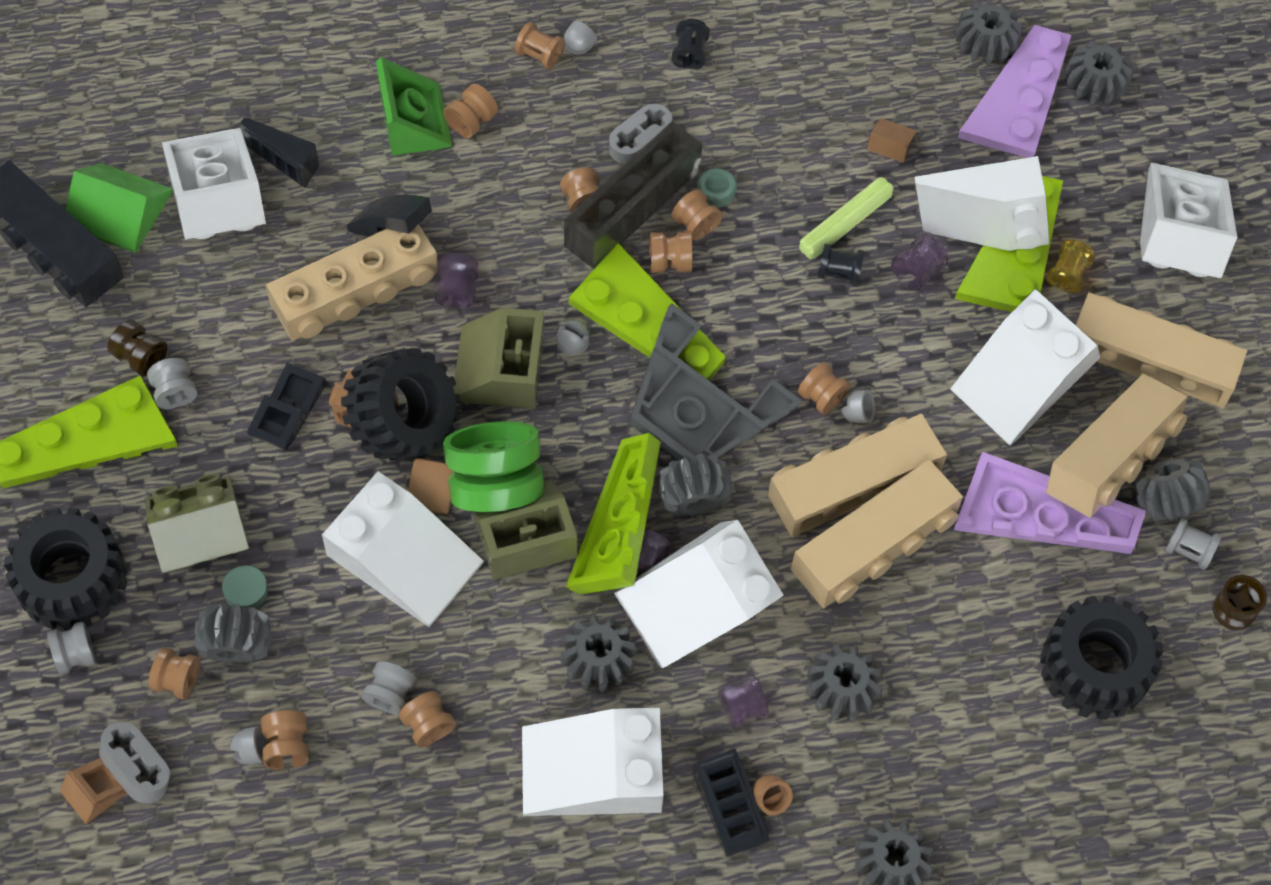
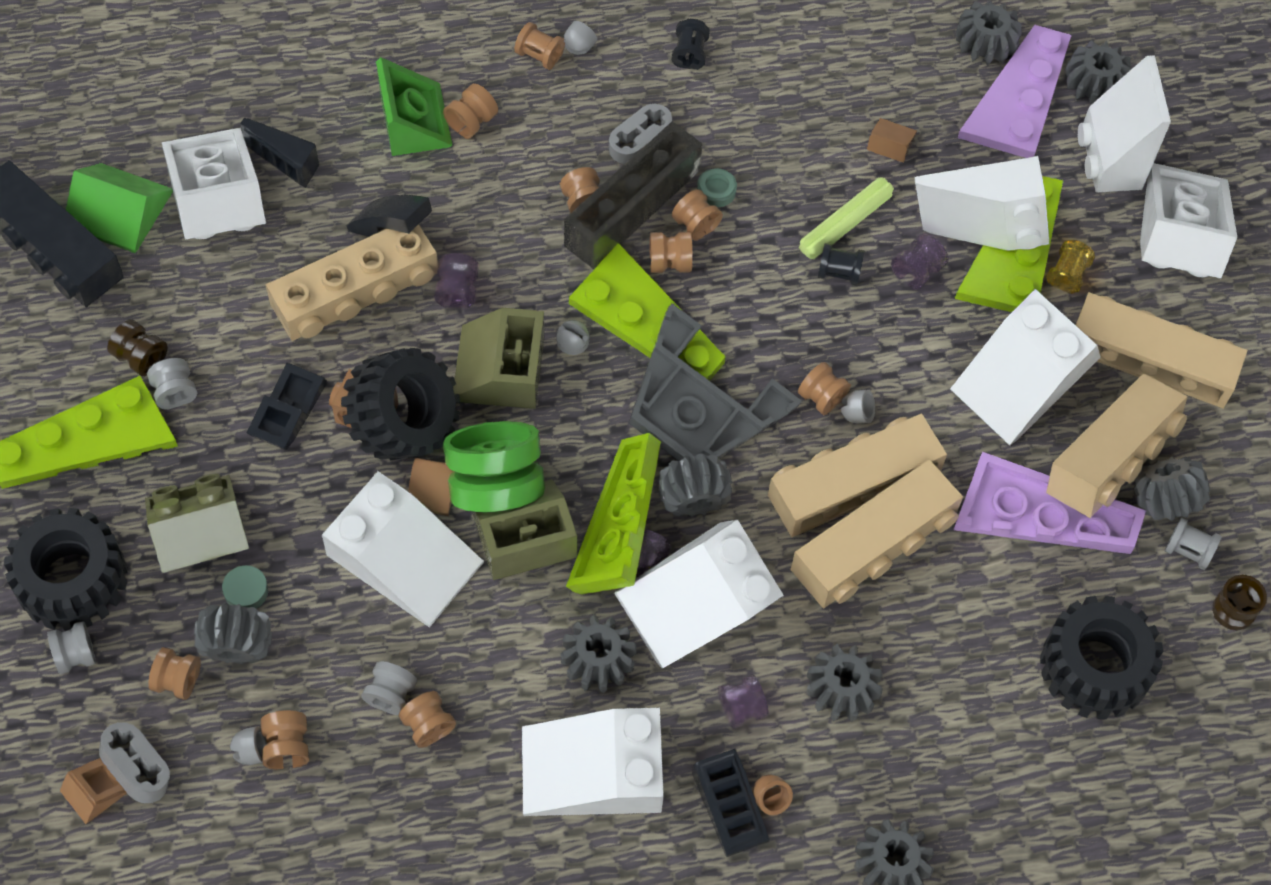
none -> white slope [1078,55,1171,192]

